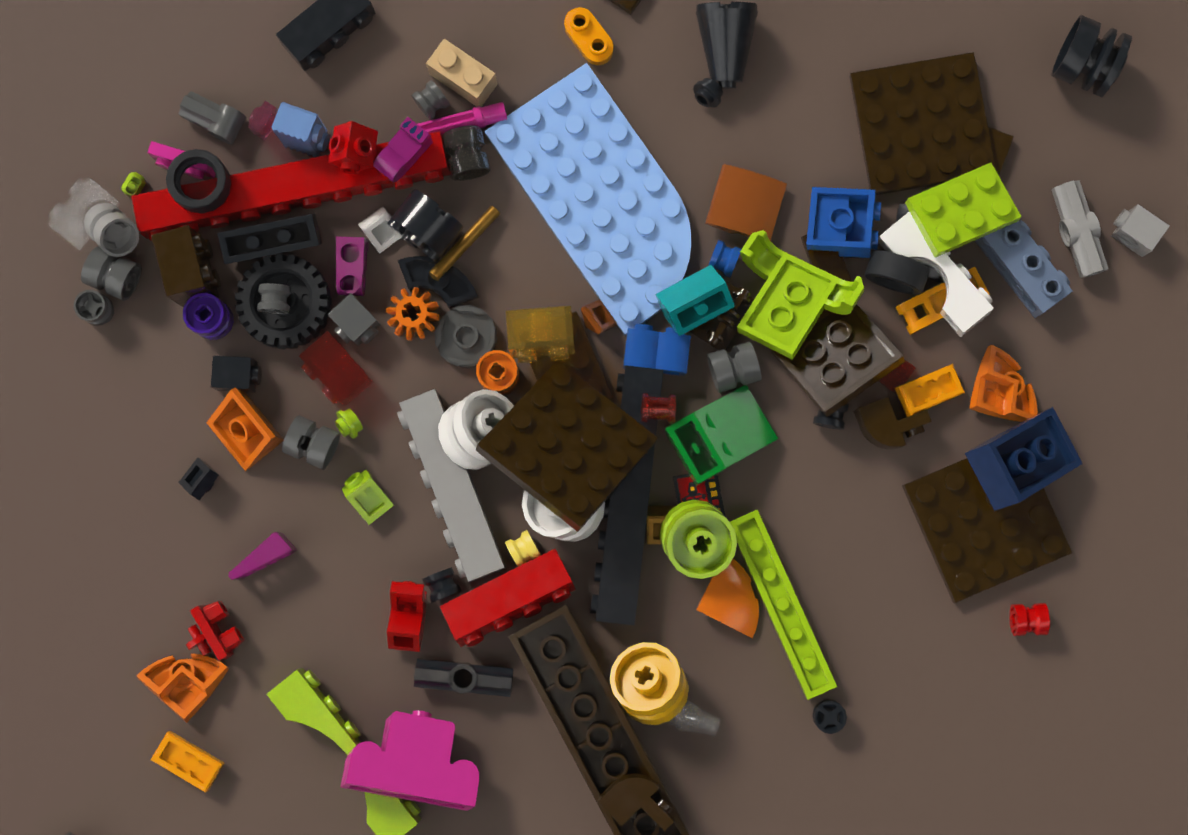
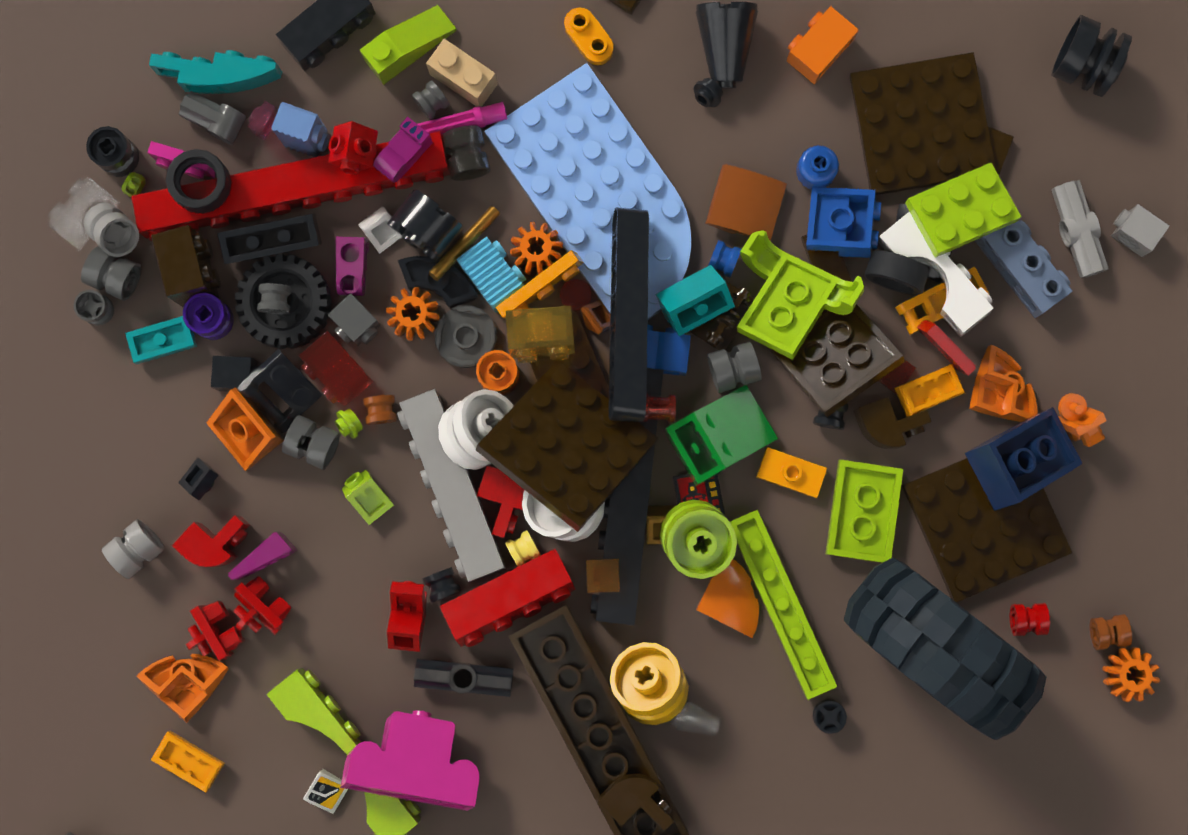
none -> black wheel [86,126,139,177]
none -> light grey wheel [102,519,165,579]
none -> teal plate [125,316,197,364]
none -> teal slope [149,50,282,94]
none -> red brick [172,515,250,567]
none -> red hips [233,576,292,635]
none -> black plate [238,349,323,433]
none -> slope [303,769,348,814]
none -> lime slope [360,5,457,85]
none -> dark orange wheel [363,395,398,425]
none -> medium azure brick [456,237,526,313]
none -> red brick [477,465,524,539]
none -> light orange plate [495,250,584,319]
none -> orange gear [510,222,563,275]
none -> clear red plate [560,279,591,311]
none -> clear orange tile [586,559,620,593]
none -> black beam [608,207,649,422]
none -> light orange plate [756,447,827,499]
none -> orange brick [787,6,859,85]
none -> blue head [796,145,839,190]
none -> lime plate [825,459,903,563]
none -> black wheel [844,558,1047,740]
none -> red tile [916,320,976,376]
none -> orange hips [1058,393,1107,447]
none -> dark orange wheel [1089,614,1132,650]
none -> orange gear [1102,647,1160,702]

